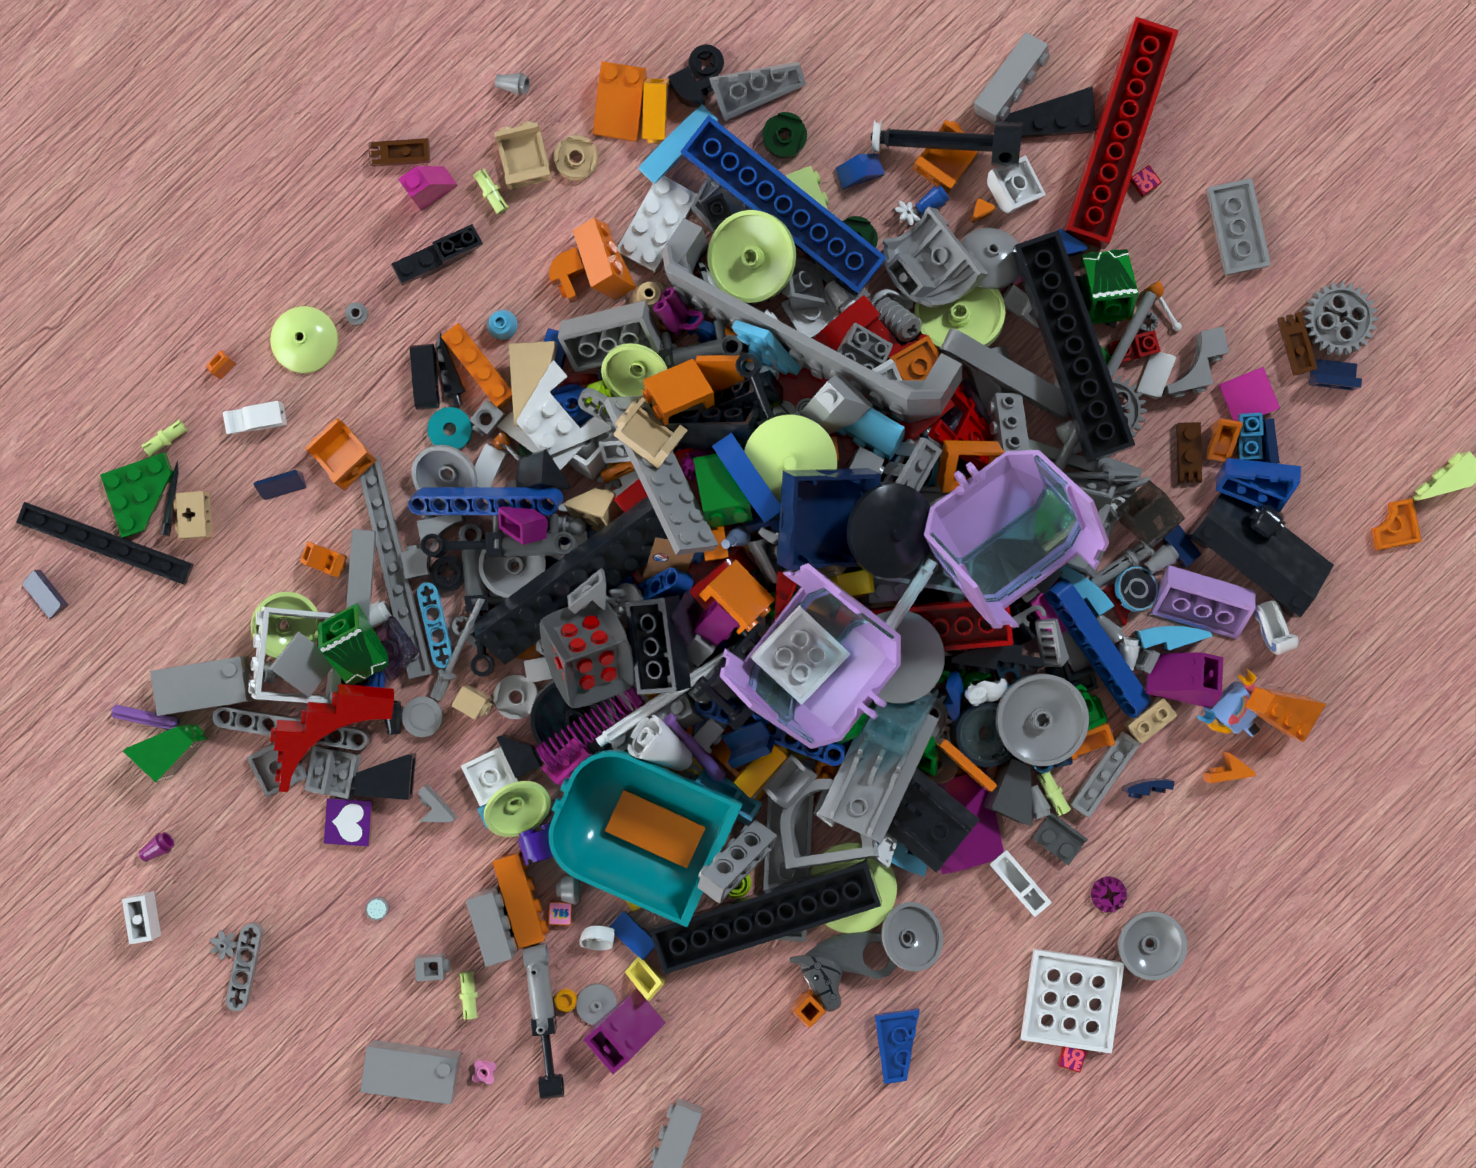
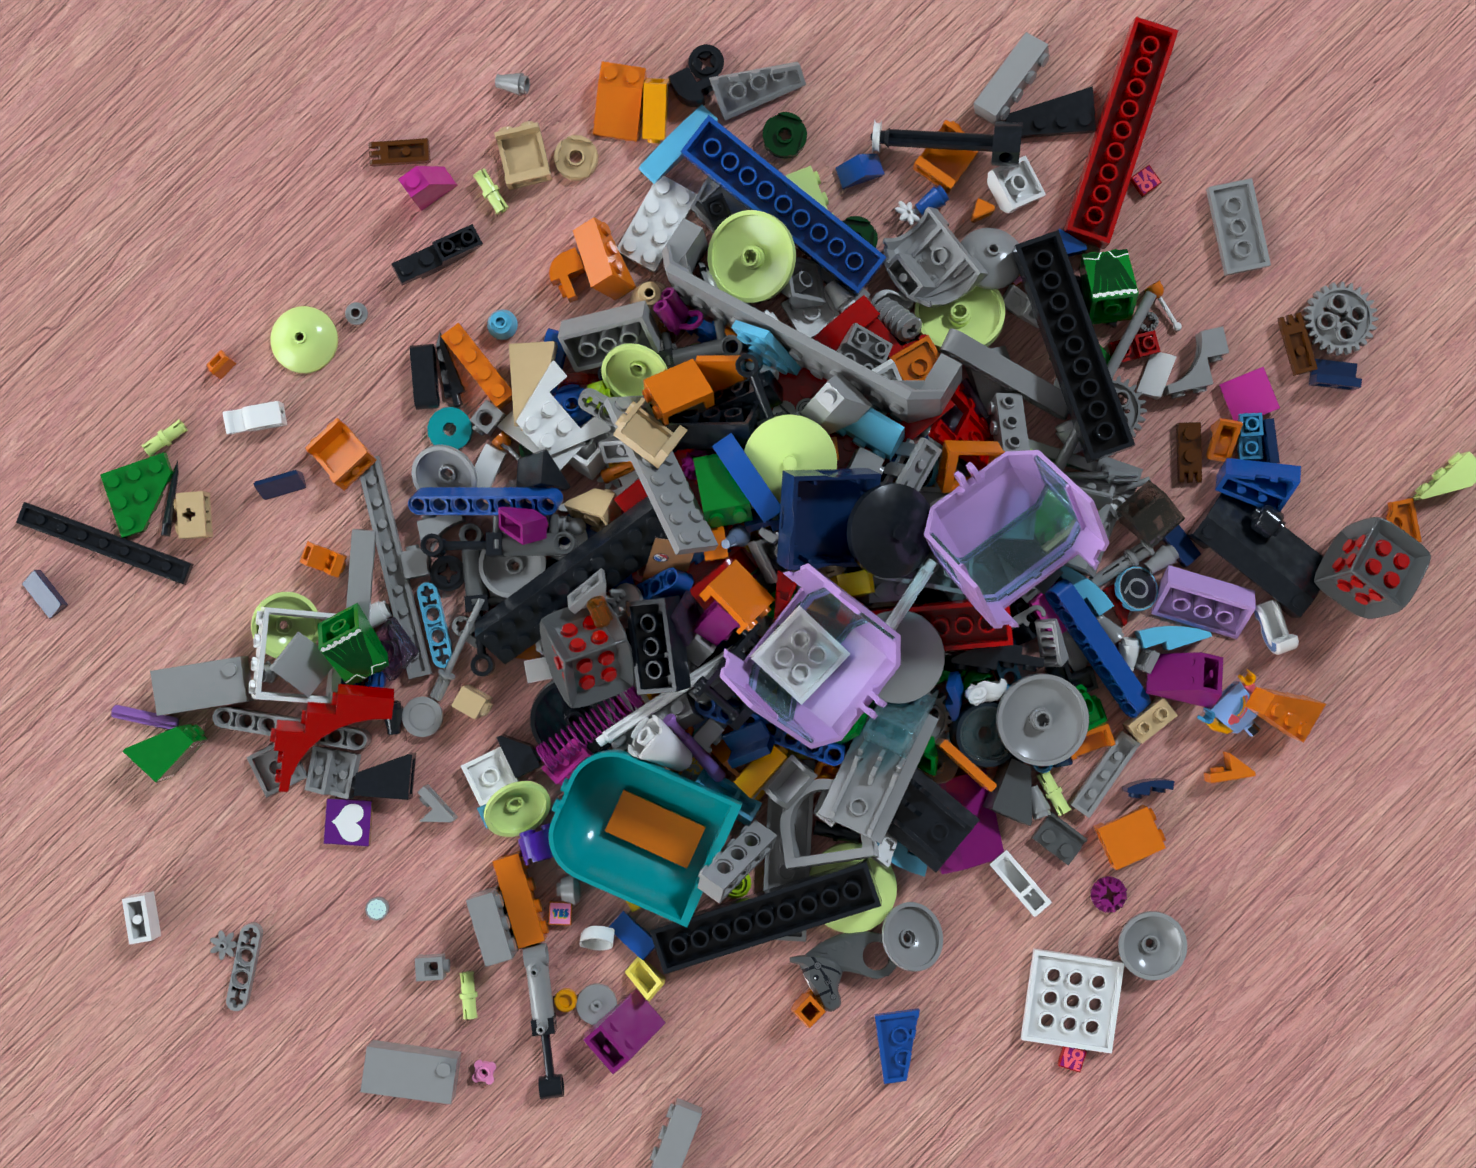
magenta cone [139,832,174,862] -> none
white tile [493,675,538,719] -> none
none -> clear orange piece [586,596,613,628]
none -> black pin [813,820,860,844]
none -> orange panel [1093,804,1166,870]
none -> dark grey piece [1314,517,1431,619]

